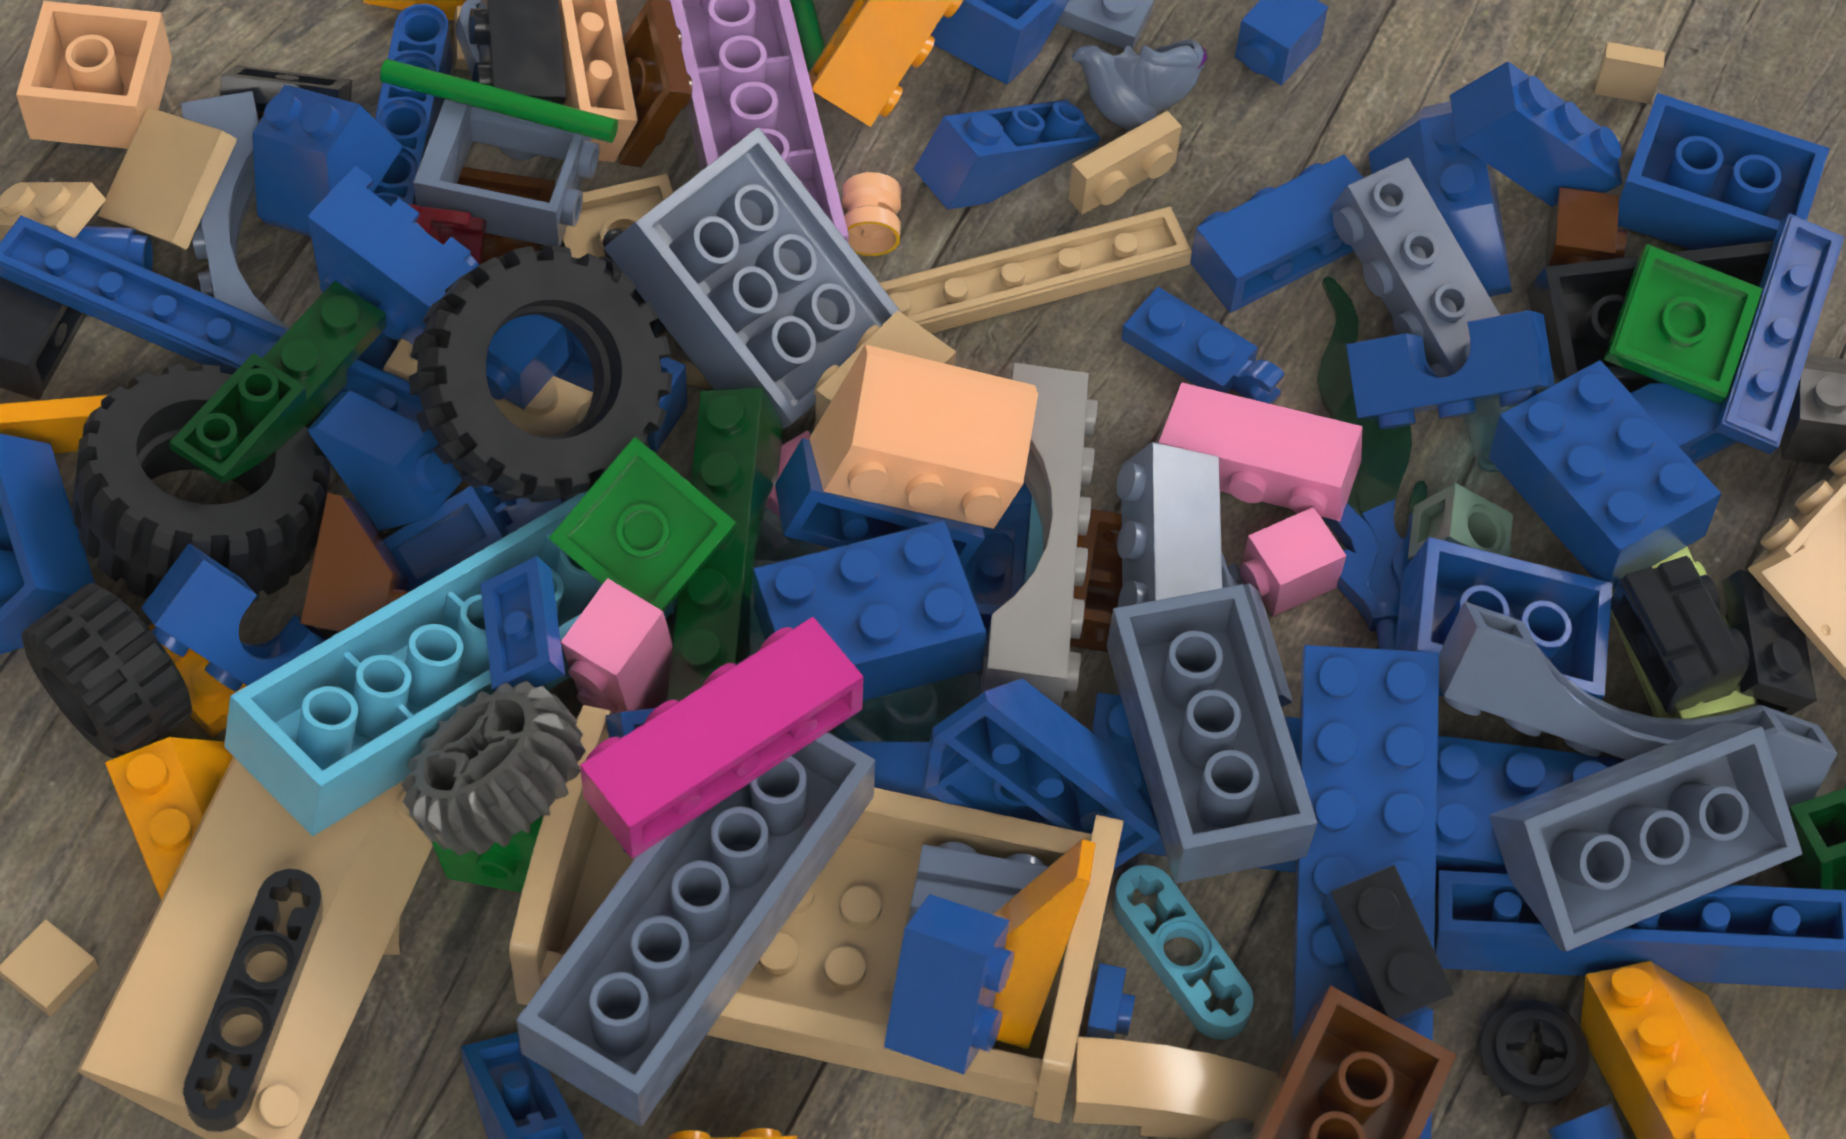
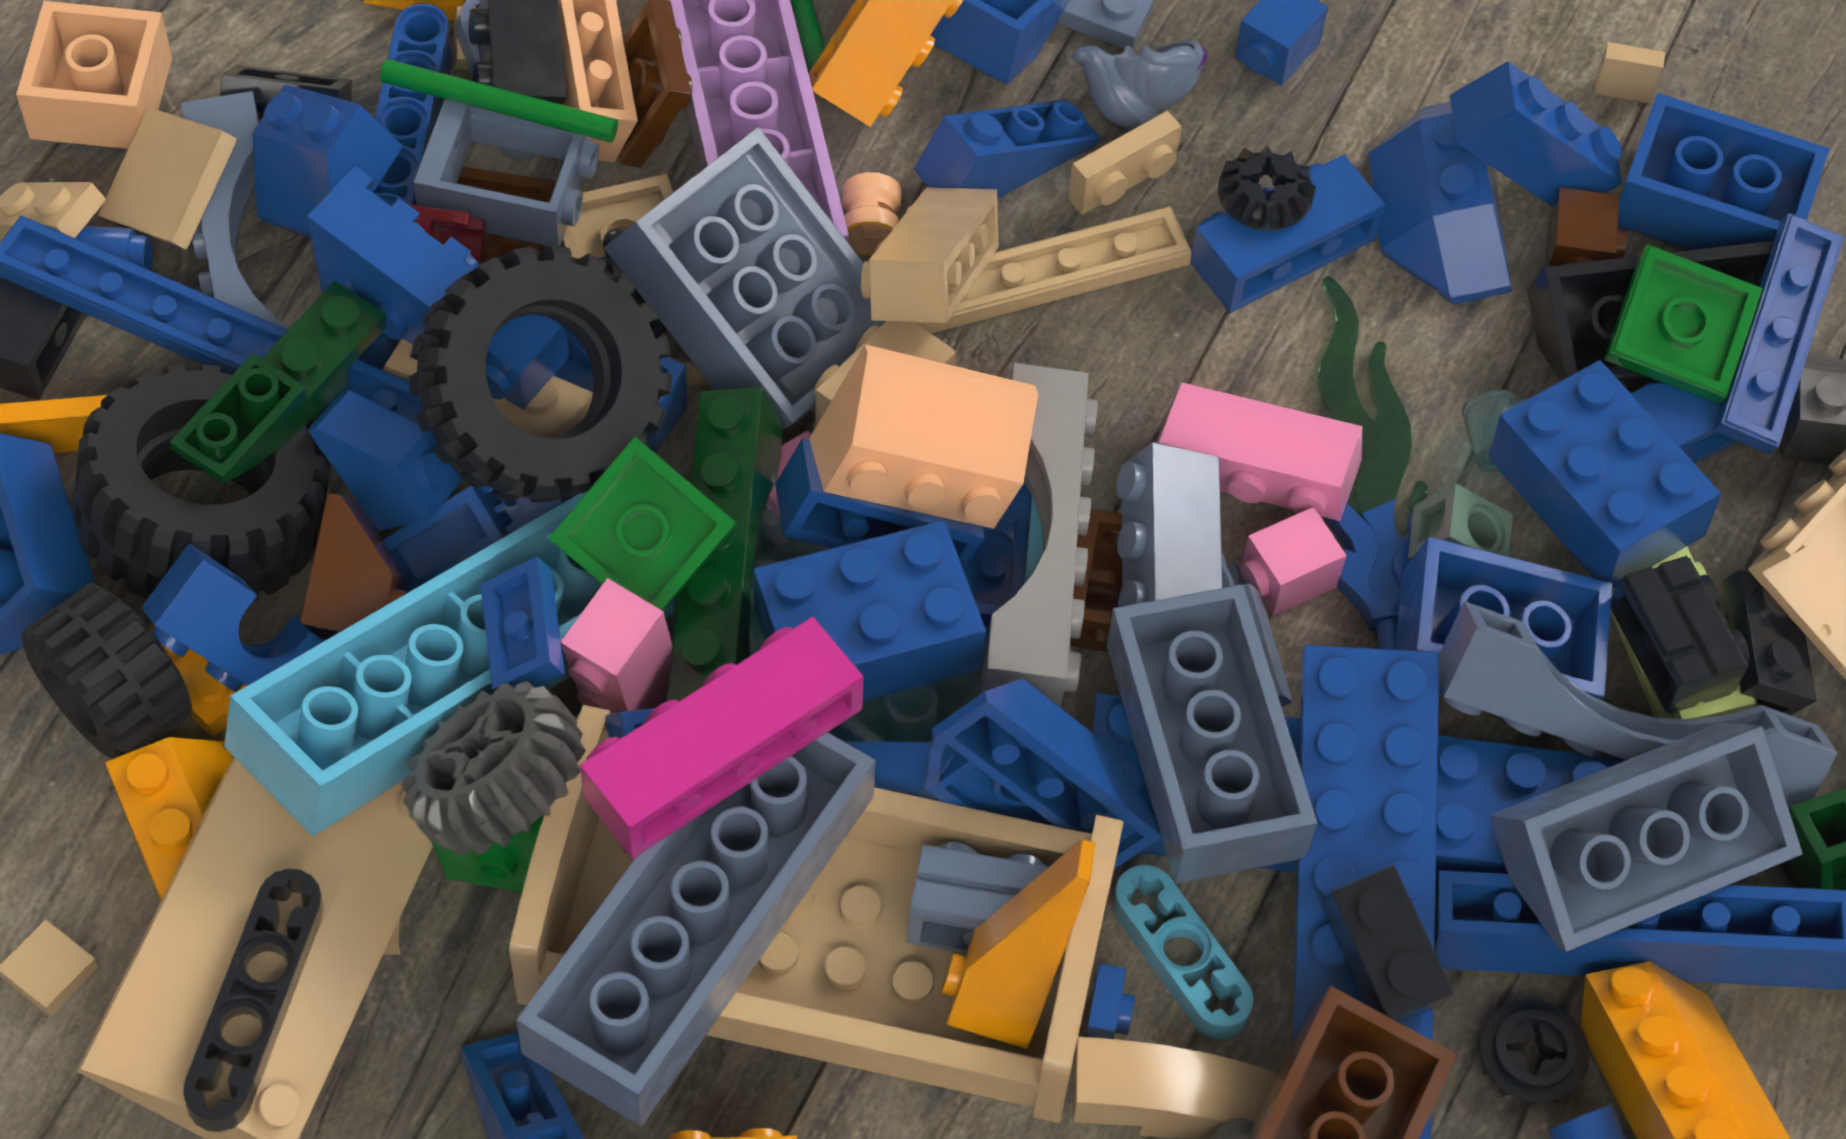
blue brick [884,894,1014,1075] -> none
blue plate [1121,287,1284,404] -> none
sand blue brick [1330,158,1500,403] -> none
blue arch [1346,310,1555,430] -> none
none -> tan brick [861,187,999,324]
none -> black gear [1218,144,1316,231]

